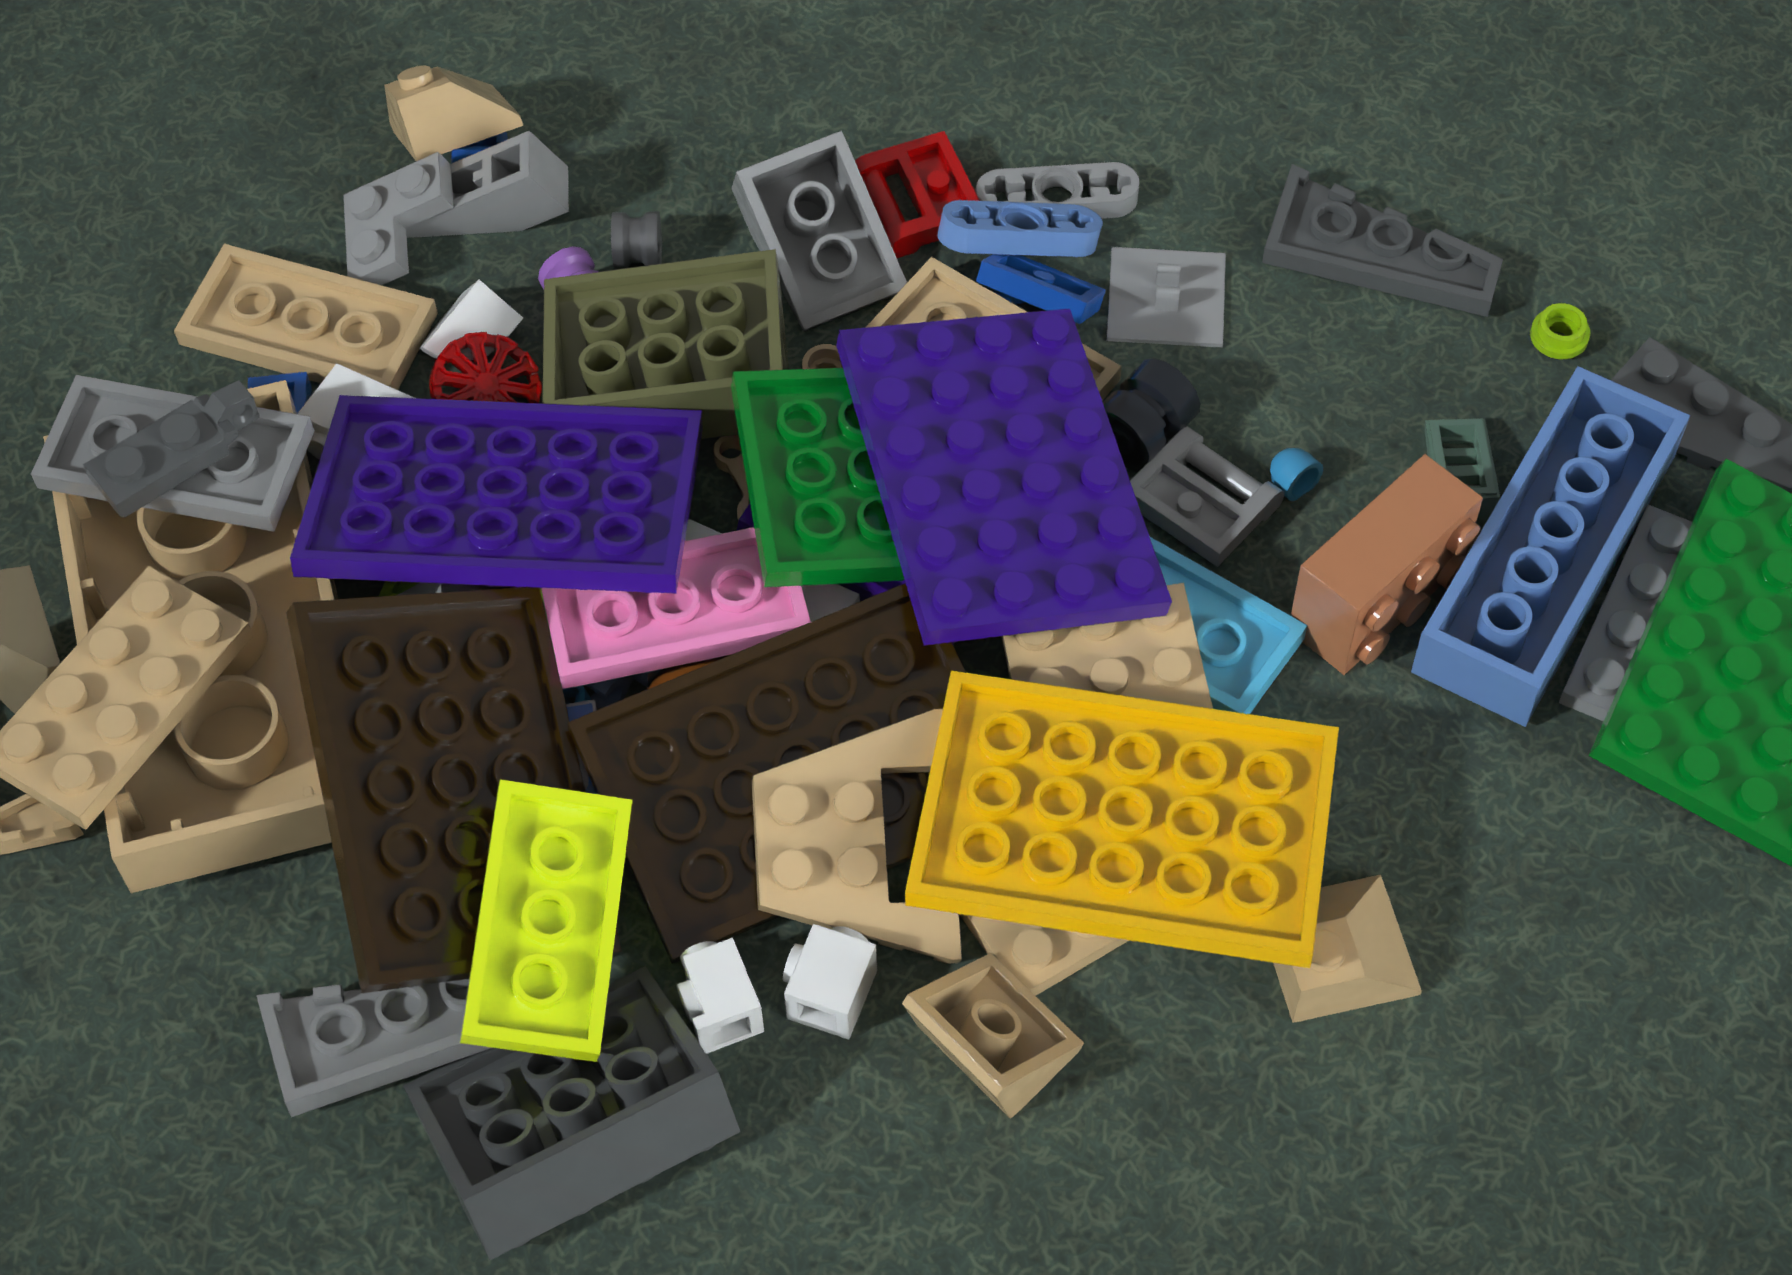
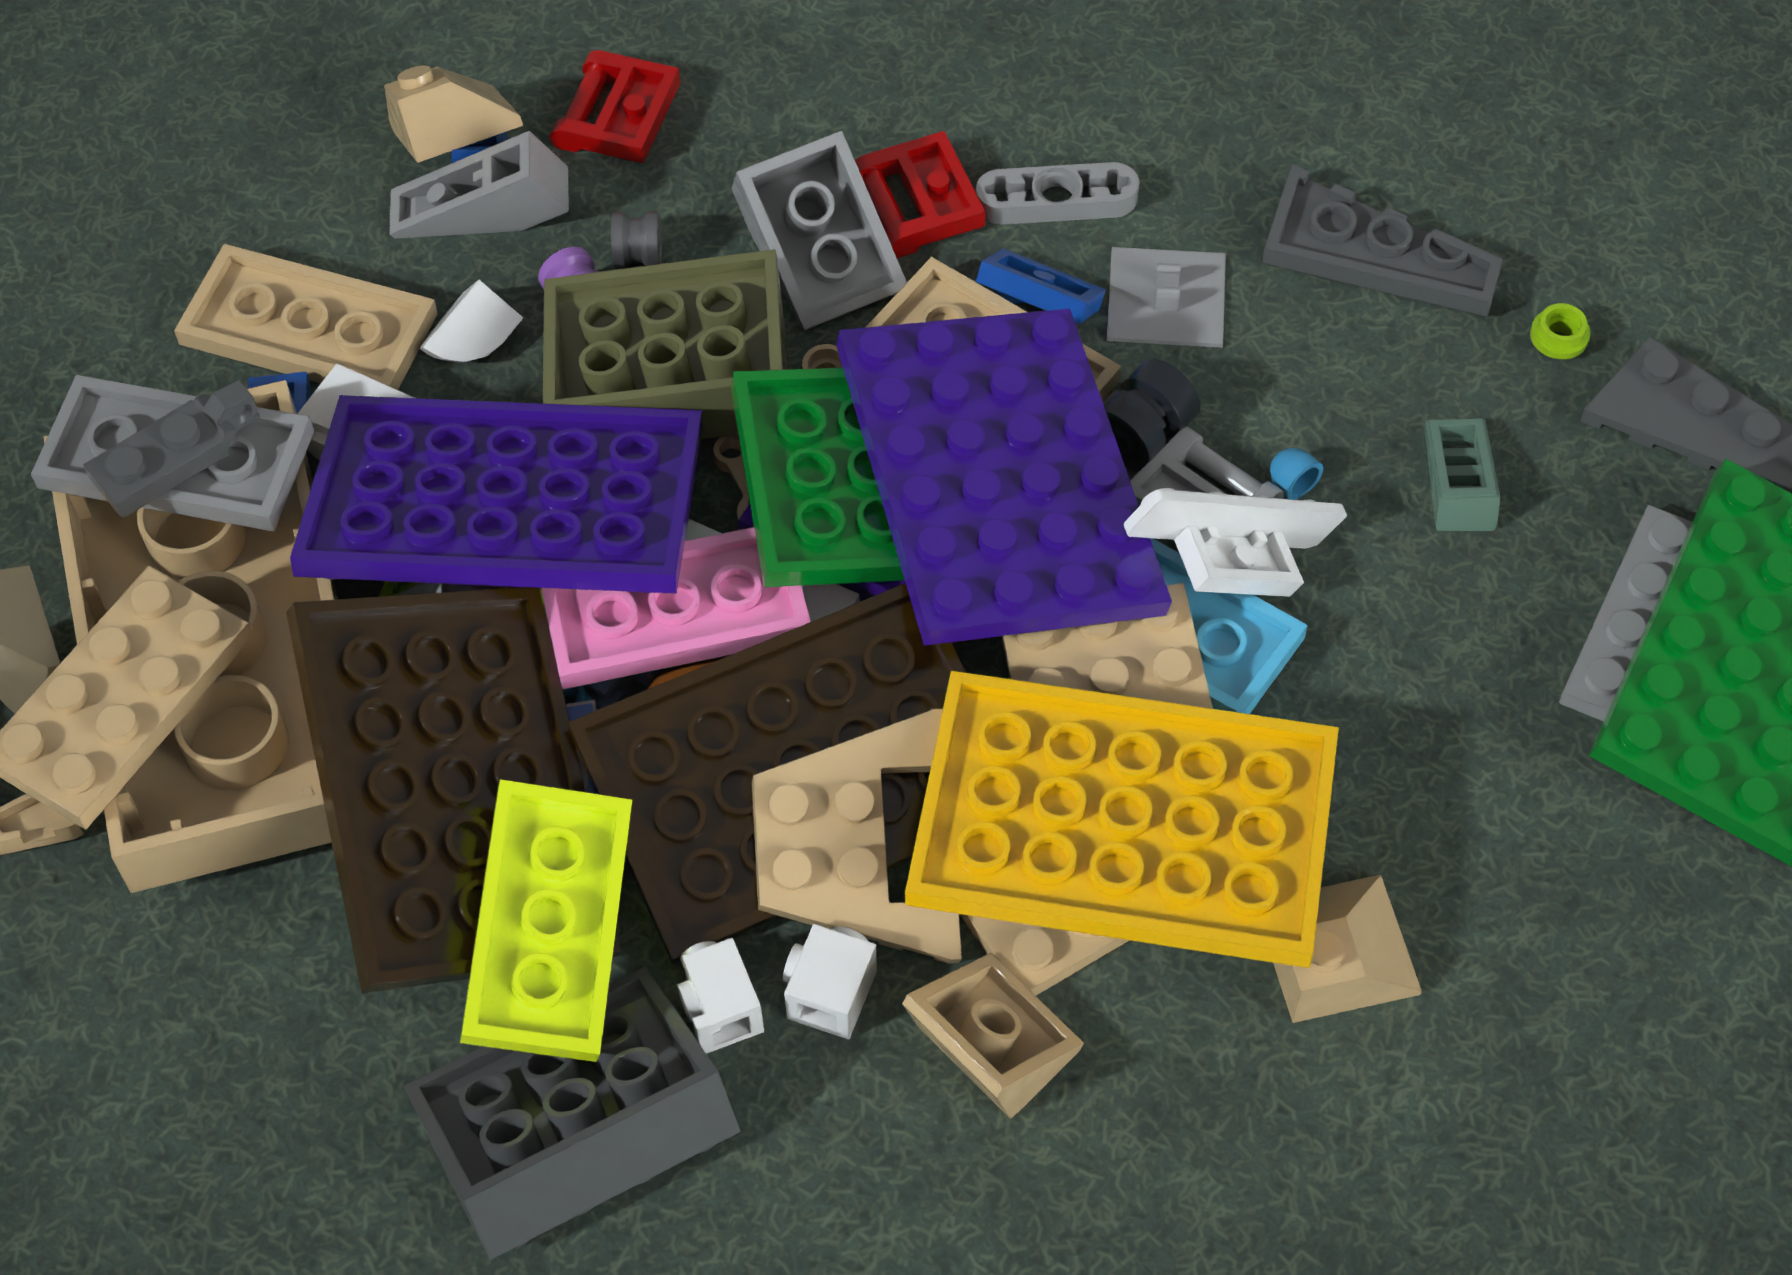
light grey wing [256,979,492,1117] -> none
light grey plate [343,152,454,285] -> none
red wheel [429,332,542,403] -> none
medium blue beam [937,200,1102,257] -> none
nougat brick [1291,454,1483,675] -> none
medium blue brick [1411,366,1690,727] -> none
none -> red plate [549,50,680,164]
none -> white bracket [1123,488,1347,597]

